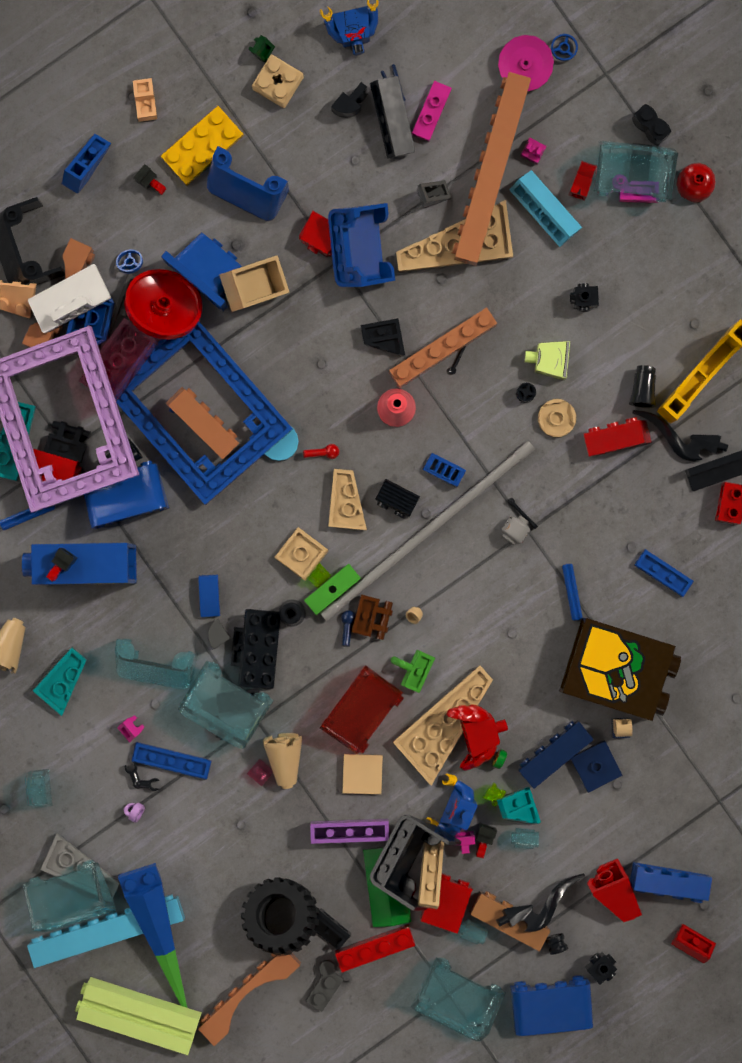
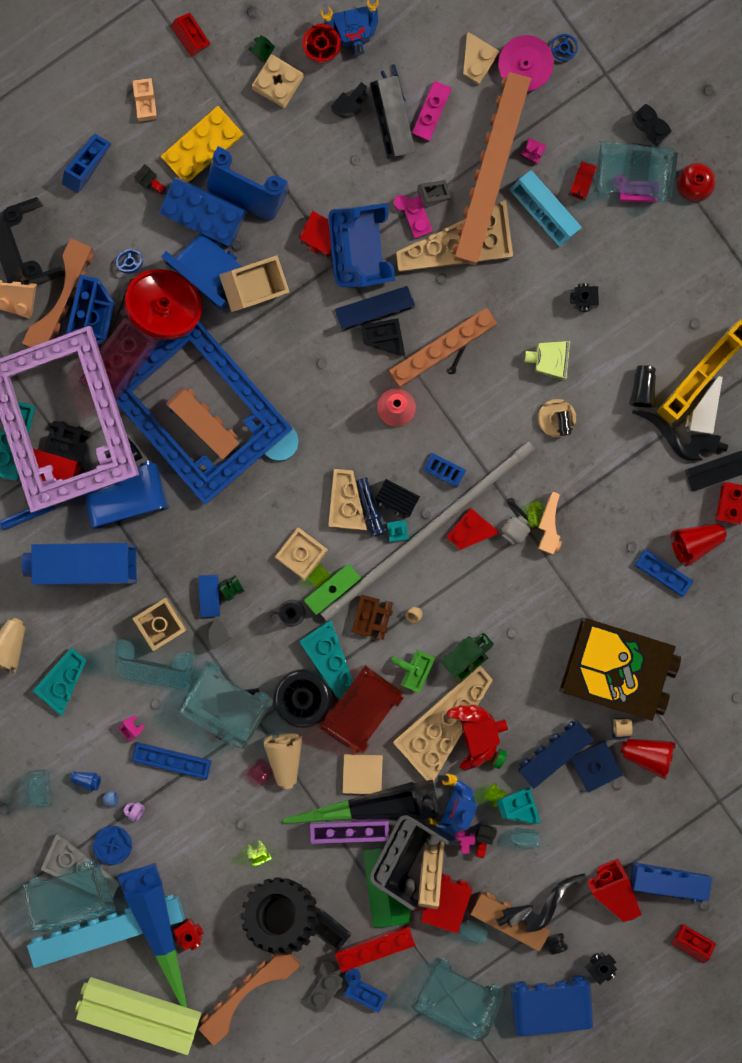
white bracket [28,264,111,334] -> none
pearl dark grey piece [46,548,77,582] -> none
black arm [125,762,159,791] -> none
black bracket [231,609,280,689] -> none
red bar [303,444,340,459] -> none
dark blue bar [341,610,356,647] -> none
black wheel [516,382,536,403] -> none
blue axle [562,564,583,621] -> none
red wedge [584,417,652,456] -> none
none -> blue cone [71,771,101,792]
none -> blue tile [93,826,132,865]
none -> medium blue hinge [103,791,119,807]
none -> tan brick [132,598,188,651]
none -> blue brick [159,177,248,246]
none -> red slope [171,13,211,57]
none -> red brick [173,918,204,951]
none -> dark green wheel [219,575,245,601]
none -> clear neon green tile [247,840,272,866]
none -> black wheel [273,669,332,728]
none -> black plate [283,780,440,823]
none -> teal wing [299,620,358,706]
none -> red cylinder [302,23,341,64]
none -> dark blue panel [335,286,415,331]
none -> blue hinge [344,968,388,1013]
none -> dark blue pin [356,478,386,537]
none -> teal tile [387,520,409,542]
none -> dark pink hinge [394,195,433,239]
none -> dark green brick [440,633,494,684]
none -> red wing [446,508,499,550]
none -> tan wing [463,32,500,85]
none -> clear neon green arm [527,501,542,527]
none -> light nougat slope [537,492,562,555]
none -> black pin [557,411,573,436]
none -> red cone [620,738,676,780]
none -> red cone [670,524,727,567]
none -> white slope [685,376,723,435]

